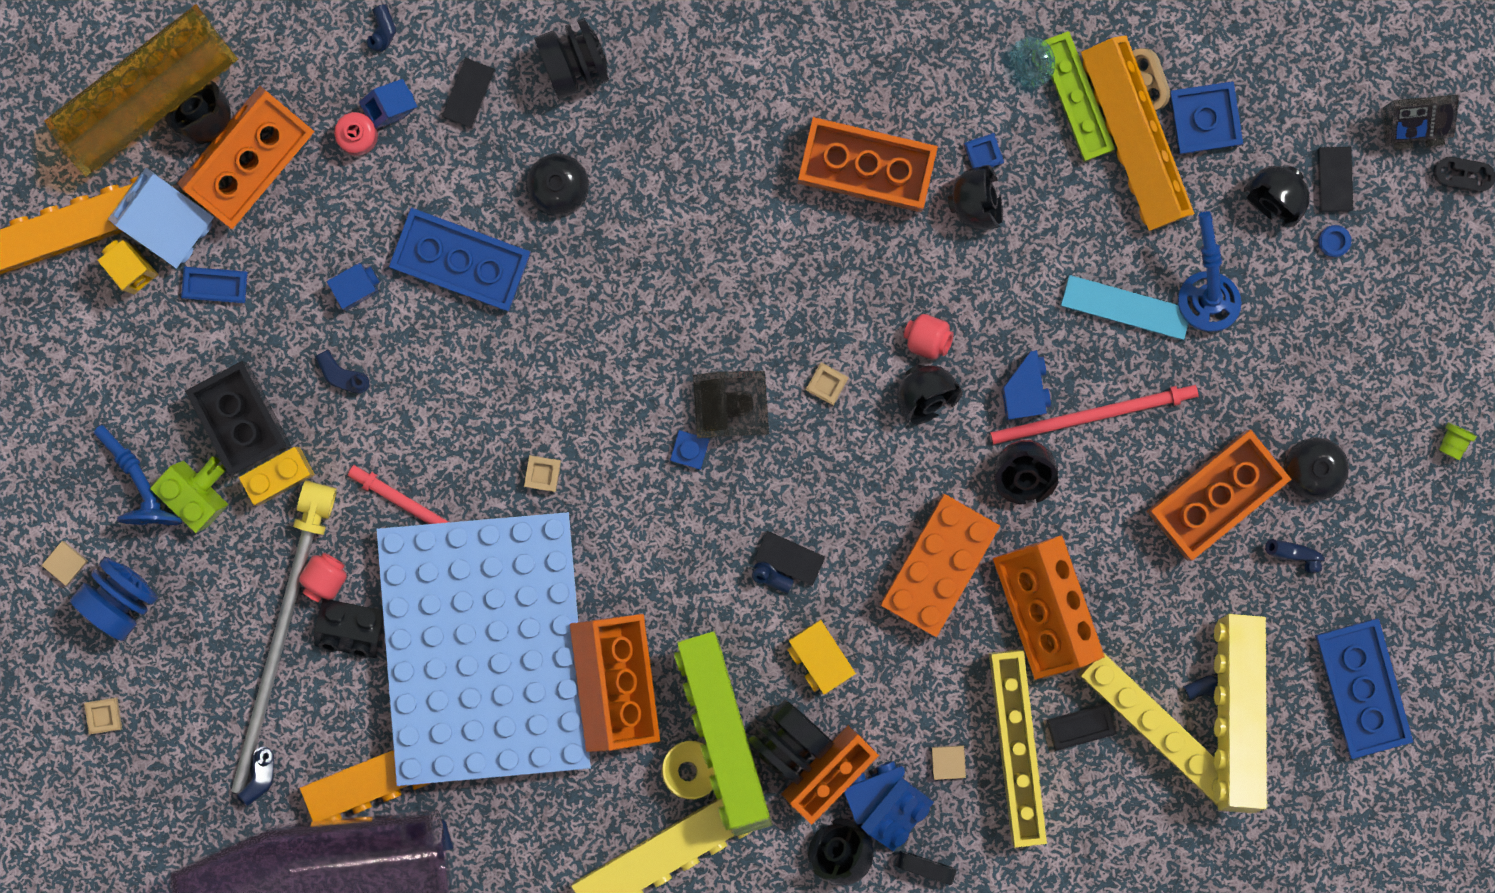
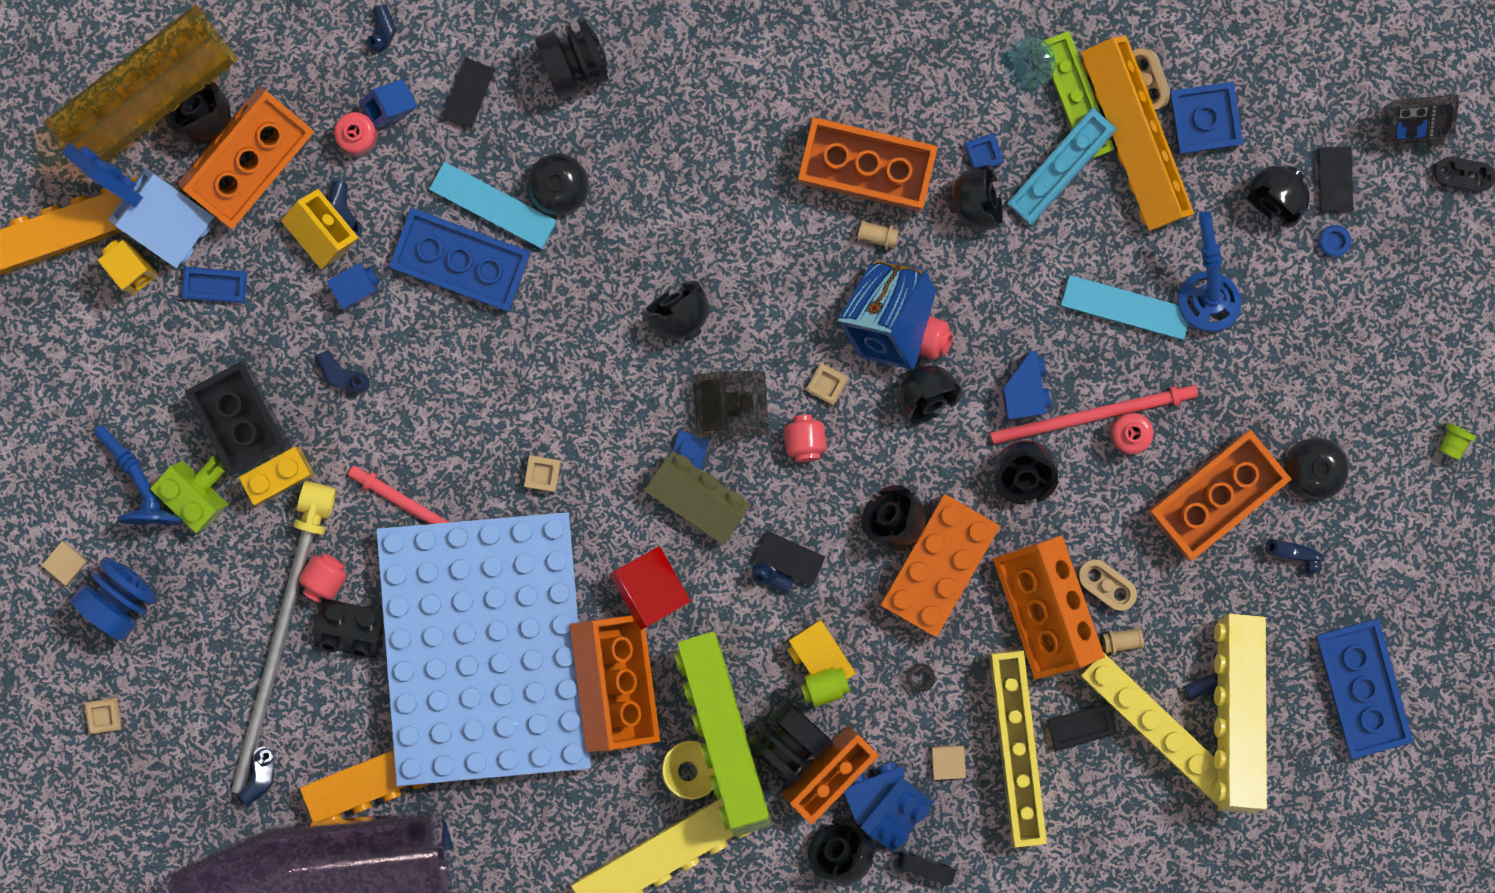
none -> blue plate [62,142,143,208]
none -> yellow brick [281,189,359,270]
none -> dark blue arm [327,181,363,237]
none -> medium azure tile [429,162,557,250]
none -> red tile [610,546,691,630]
none -> black cylinder [644,281,709,341]
none -> olive brick [645,451,751,545]
none -> coral head [784,414,827,463]
none -> lime brick [801,667,851,707]
none -> blue slope [838,260,936,370]
none -> tan pin [857,220,899,250]
none -> black cylinder [861,485,927,551]
none -> clear smoke bush [906,663,935,692]
none -> medium azure tile [1007,107,1118,225]
none -> tan plate [1078,559,1137,611]
none -> tan pin [1102,627,1144,655]
none -> coral head [1110,413,1154,455]

